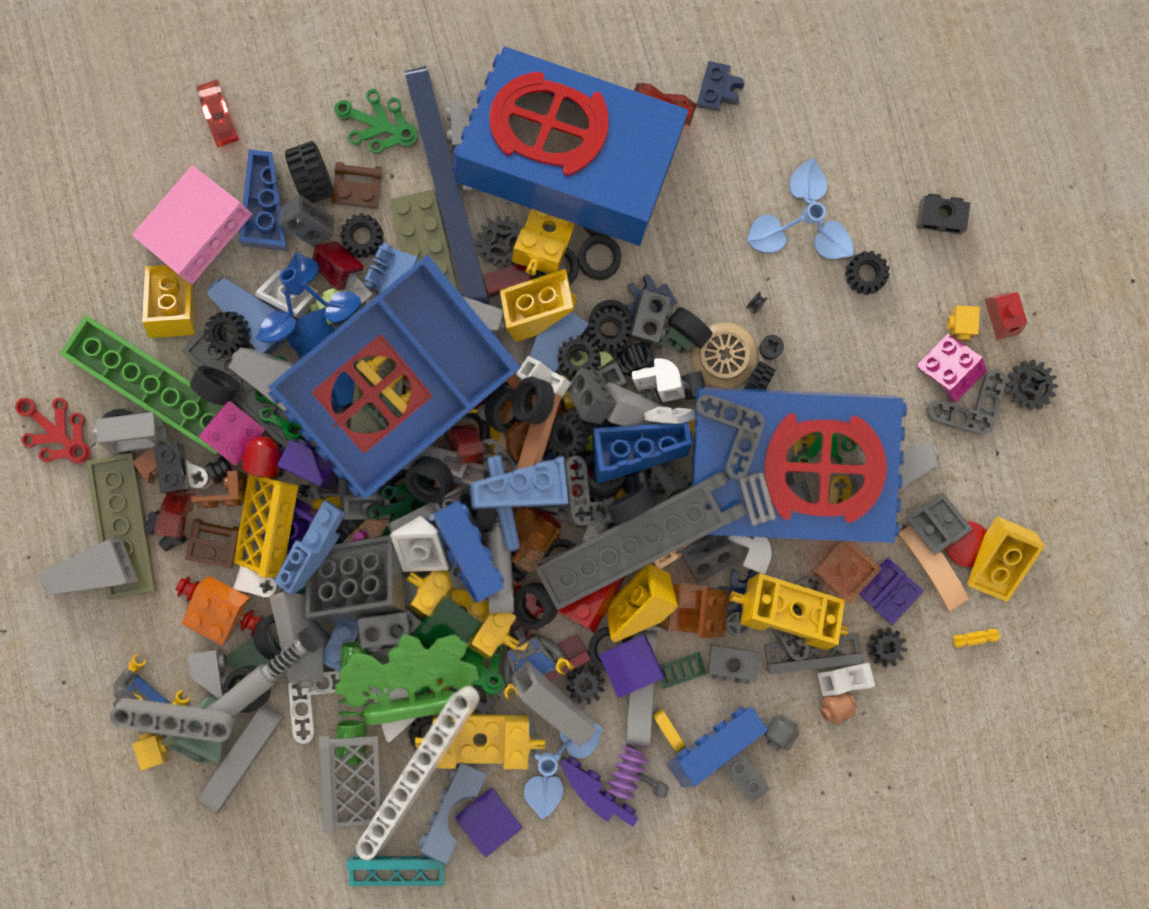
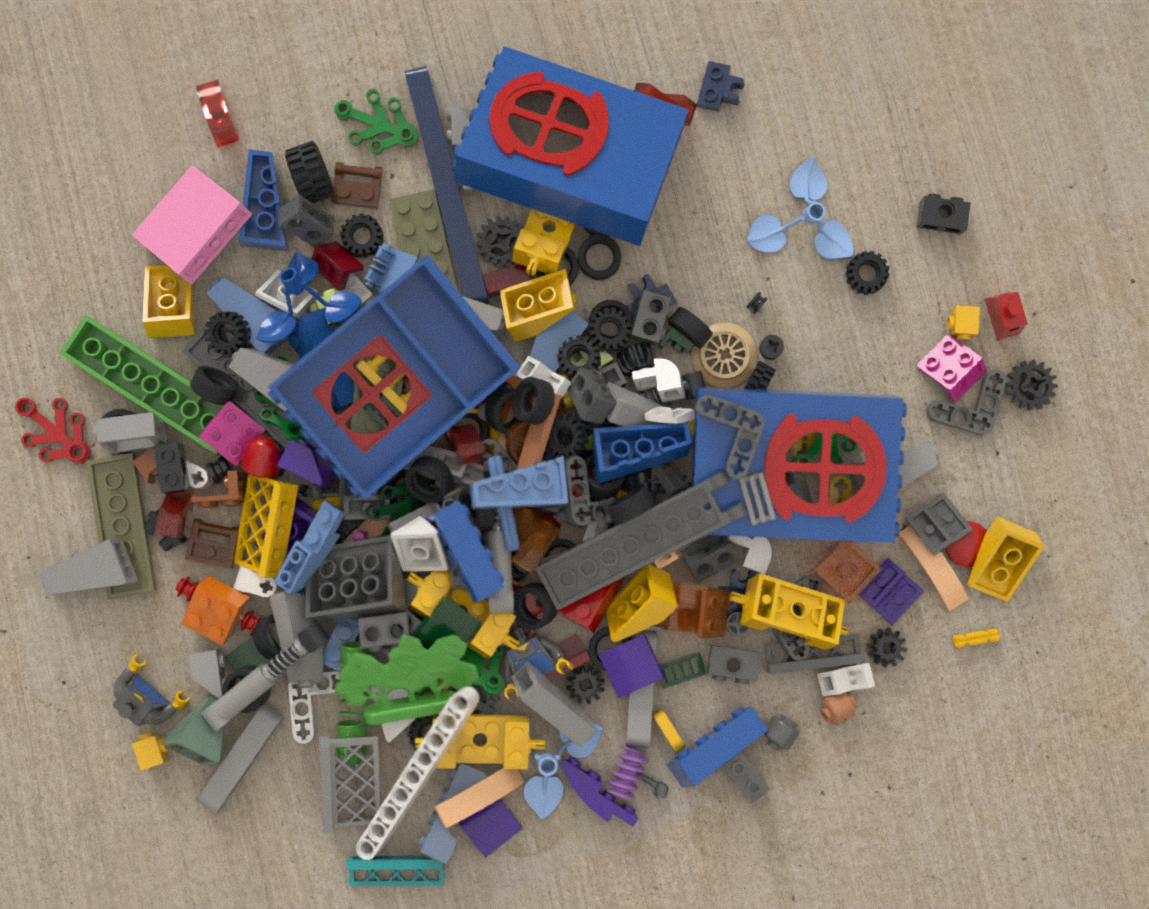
light grey beam [110,698,235,742] -> none
none -> light nougat slope [434,767,524,828]

